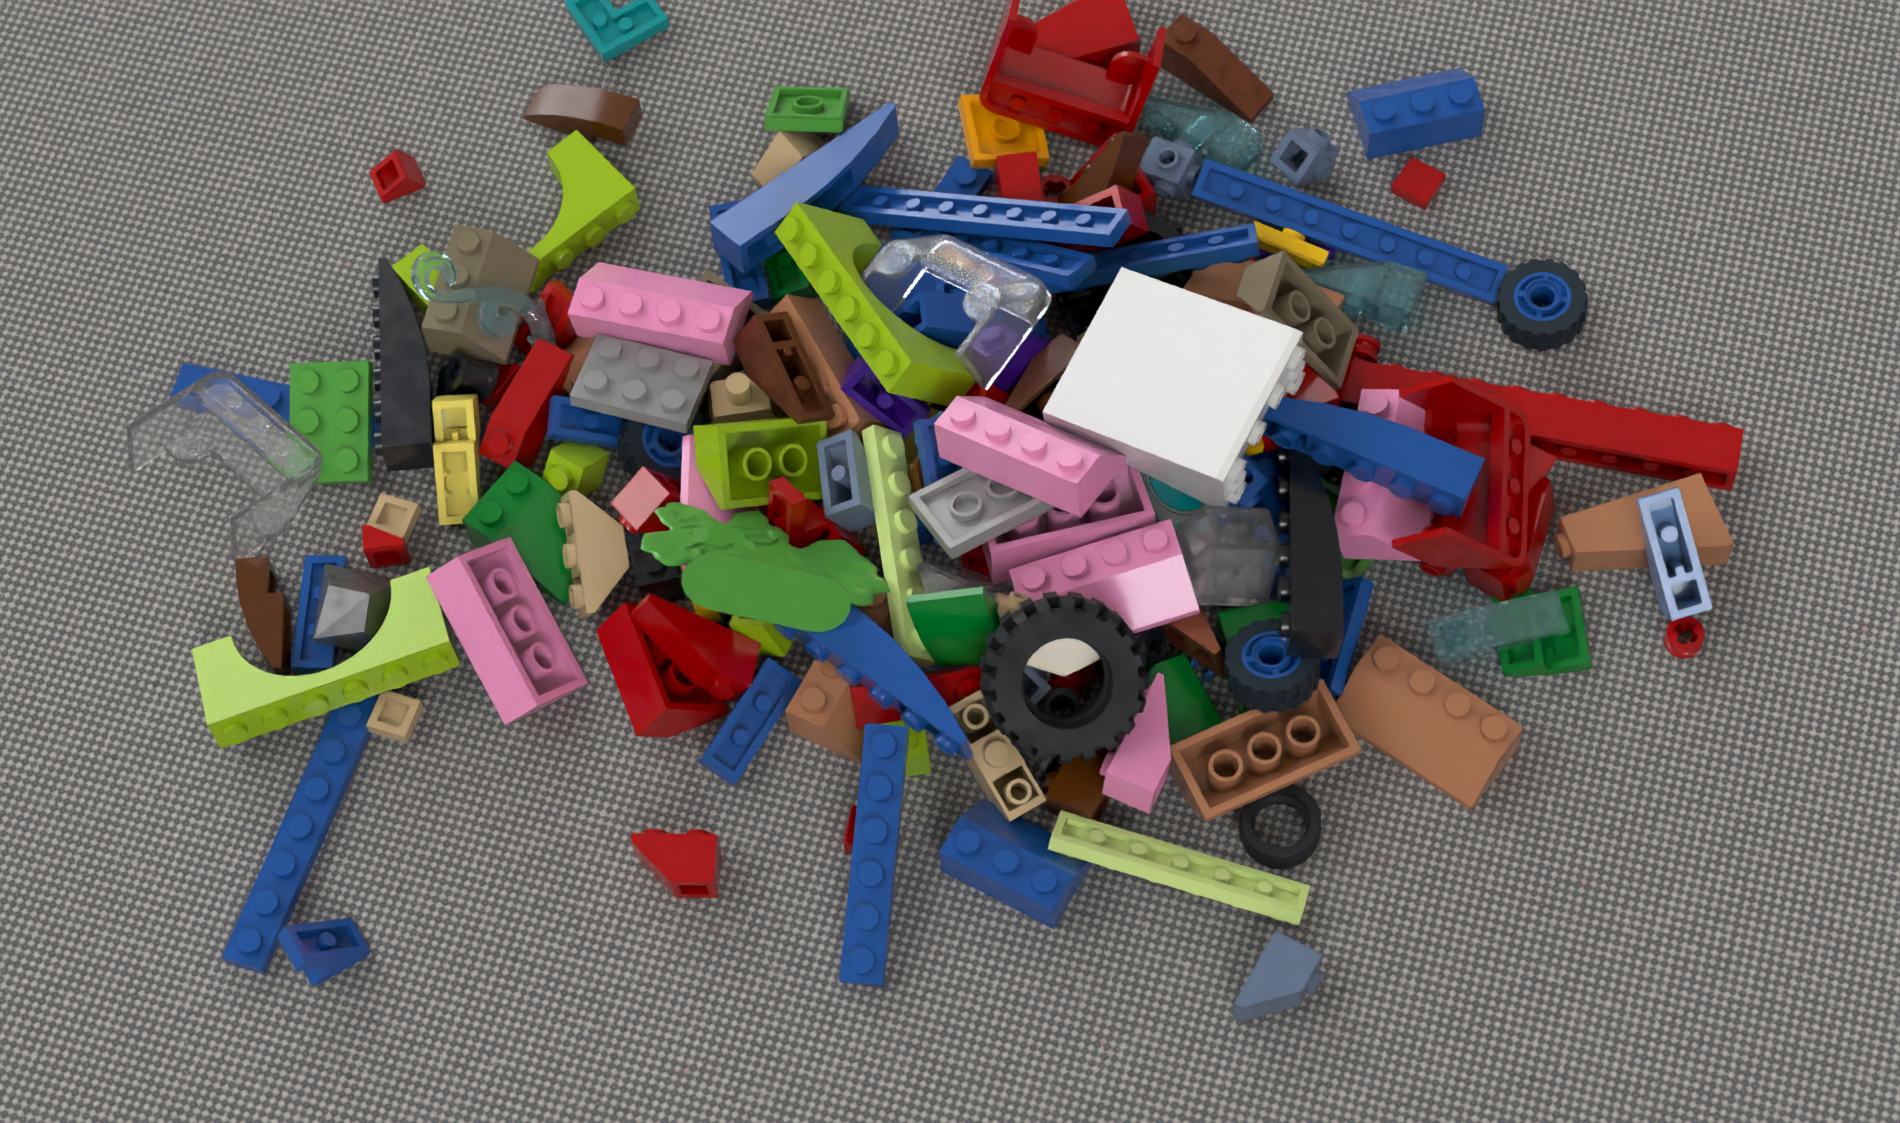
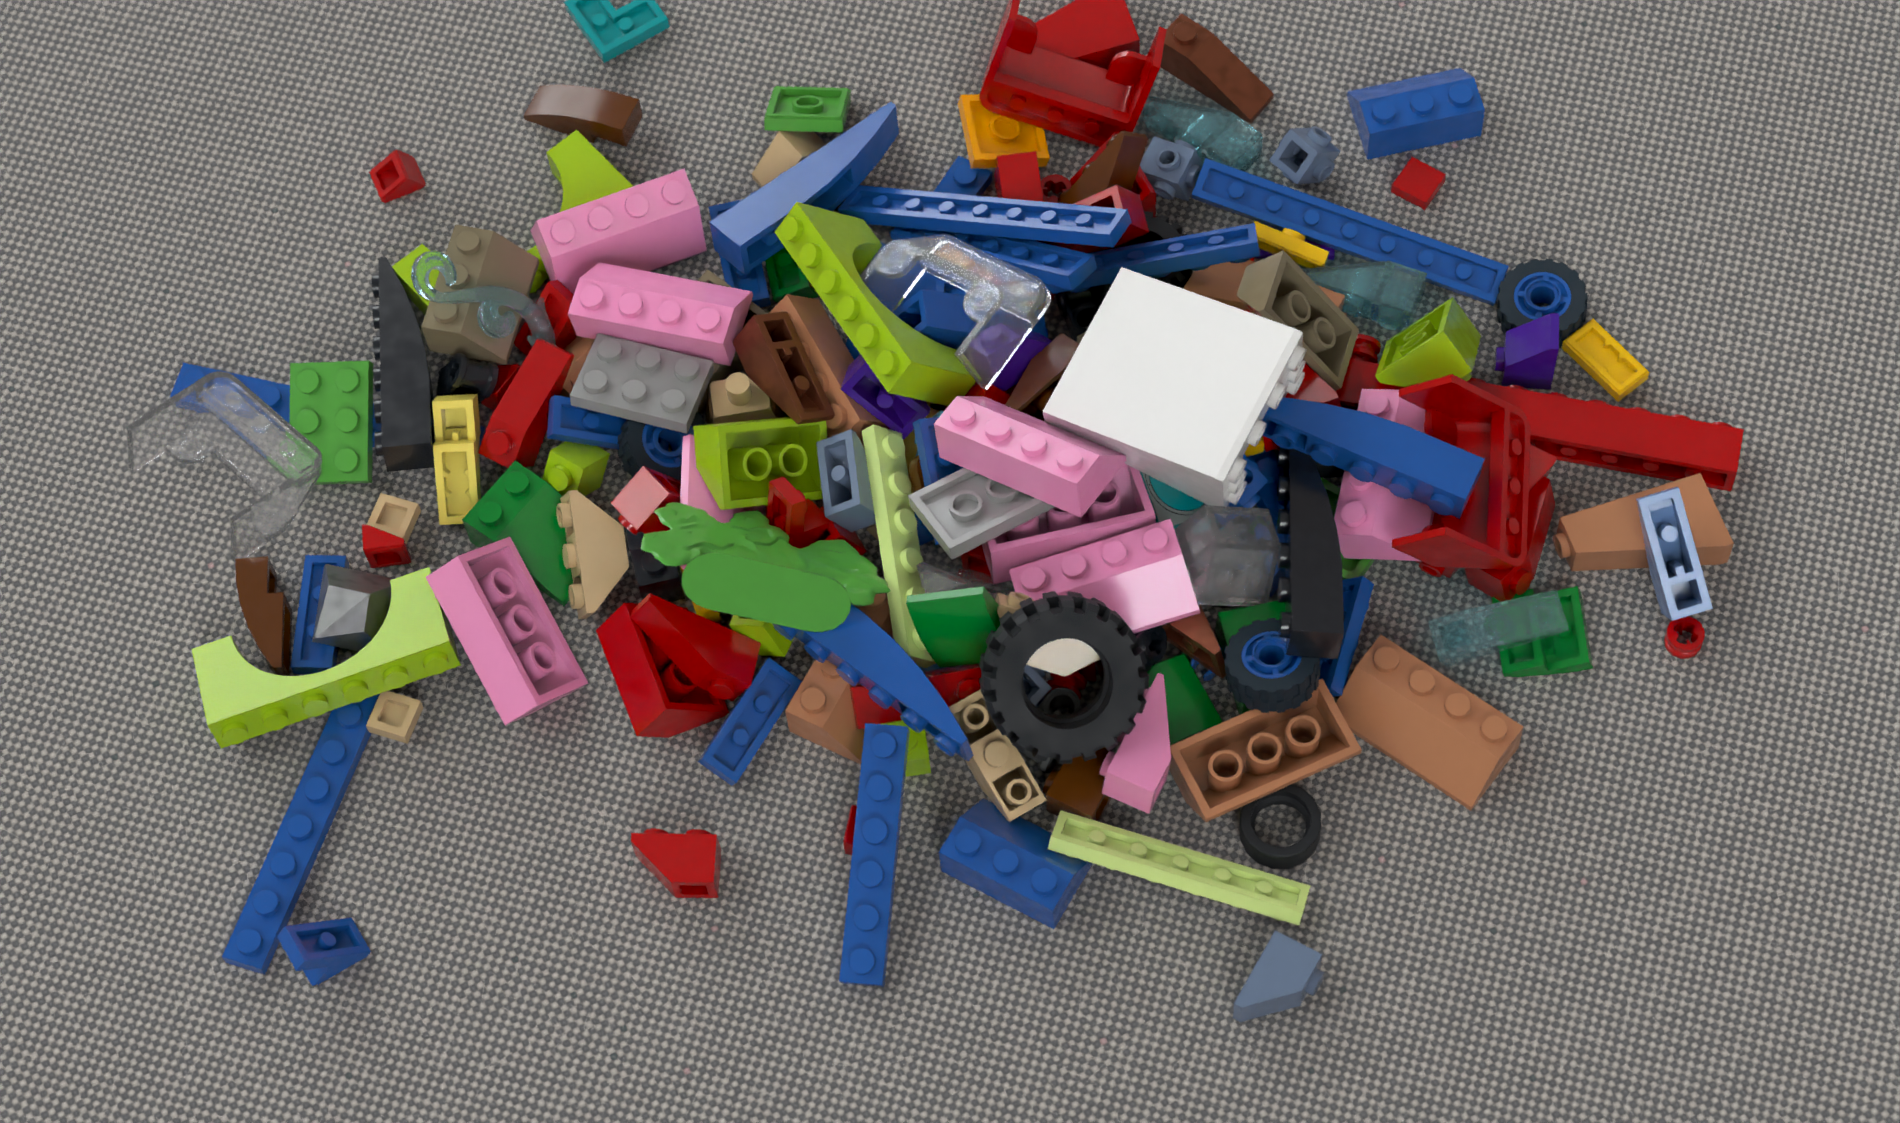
none -> bright pink slope [530,169,707,294]
none -> lime slope [1375,297,1481,387]
none -> dark purple slope [1494,313,1559,390]
none -> yellow plate [1562,318,1649,402]

